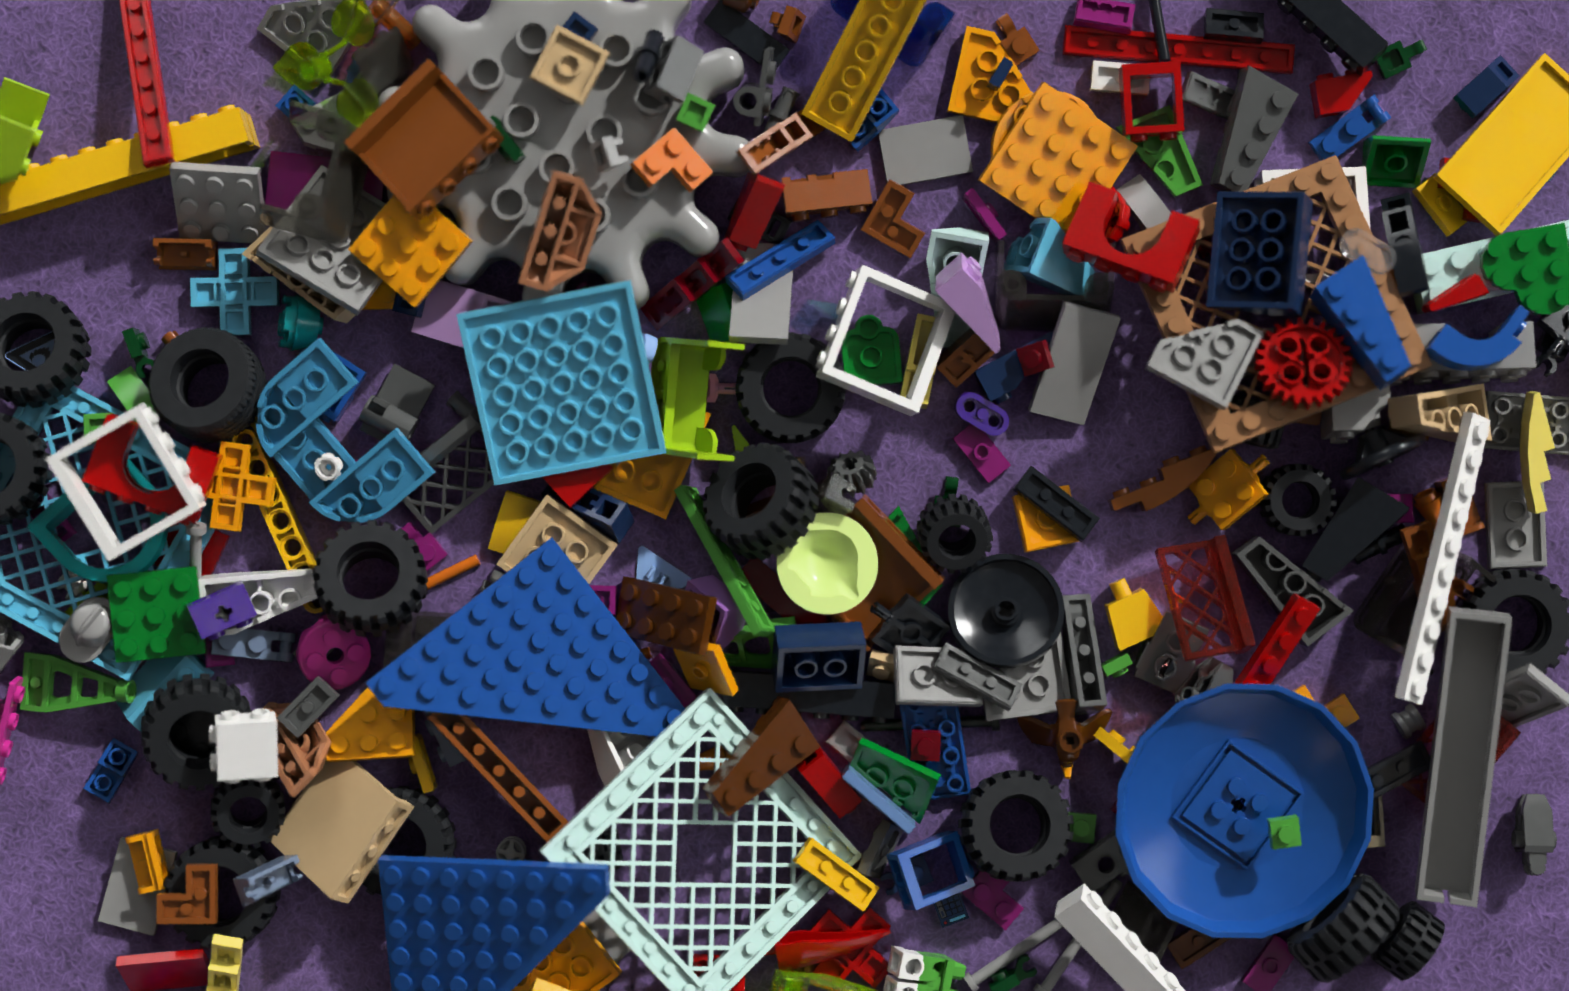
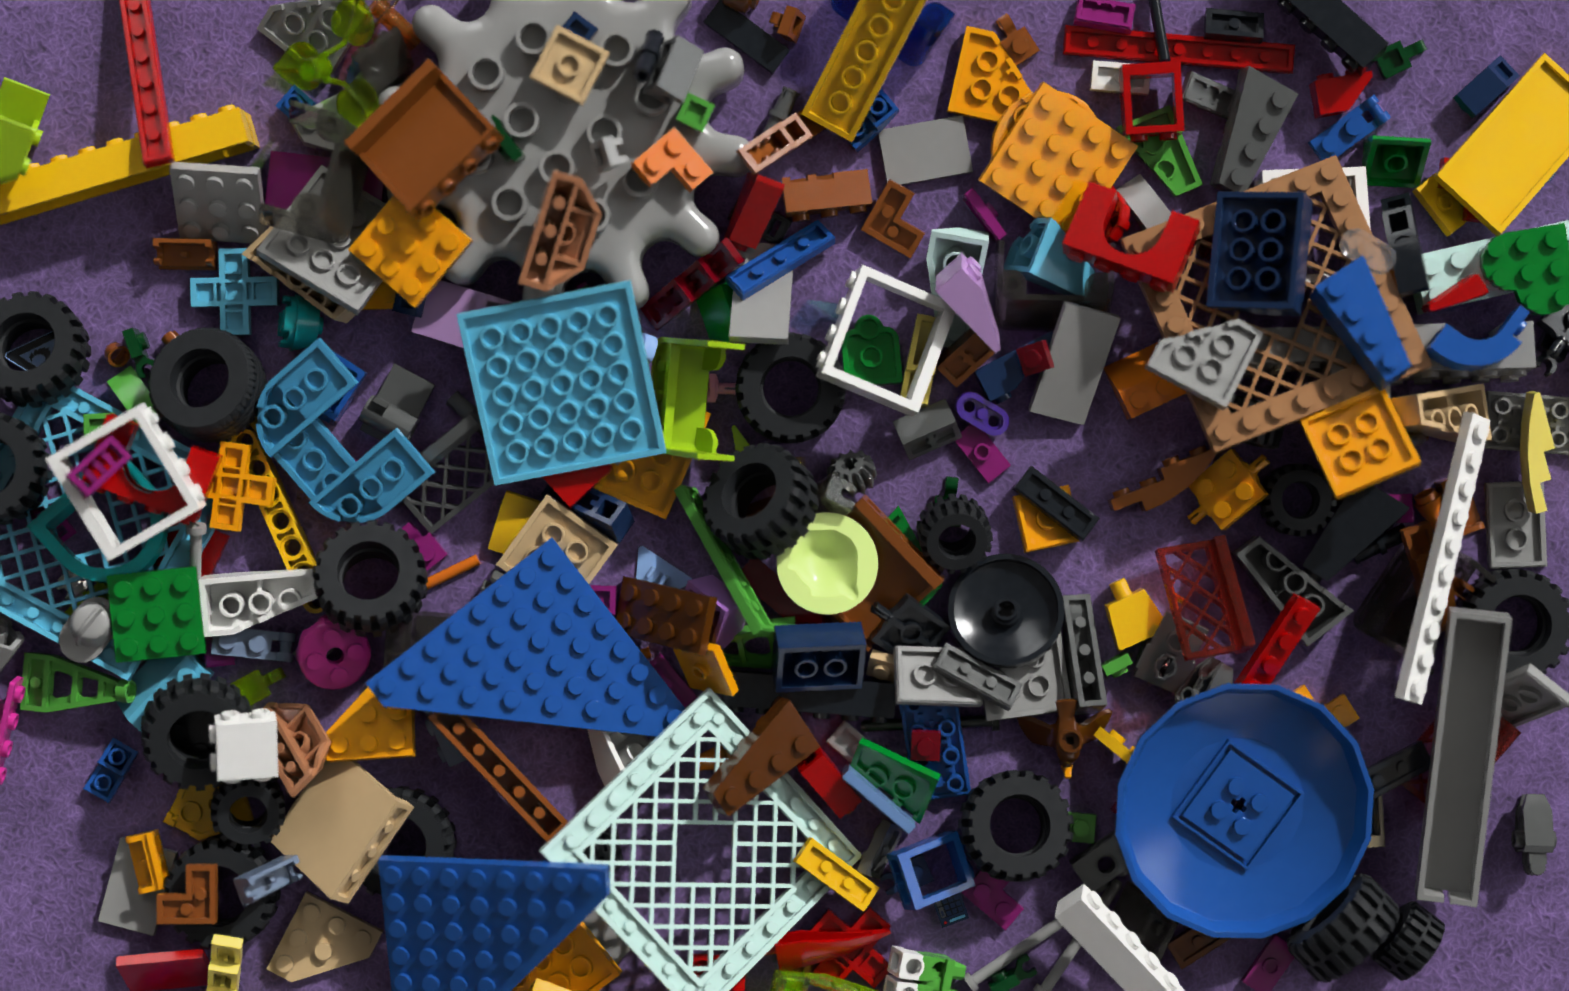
dark purple brick [187,580,257,641] -> none
dark grey plate [277,675,340,738] -> none
white plate [314,453,343,481] -> none
yellow plate [408,733,438,794] -> none
light grey wheel [496,836,527,861] -> none
dark grey piece [733,47,777,127] -> none
dark blue tile [987,57,1013,92] -> none
red gear [1254,317,1353,410] -> none
bright green plate [1267,814,1302,850] -> none
light grey wheel [1390,703,1426,740] -> none
none -> magenta slope [65,435,132,499]
none -> dark orange hinge [104,342,130,367]
none -> yellow tile [163,784,254,840]
none -> clear neon green plate [230,667,287,706]
none -> tan plate [267,891,384,982]
none -> dark grey hinge [893,399,962,461]
none -> orange slope [1104,342,1186,420]
none -> light orange plate [1300,387,1421,500]

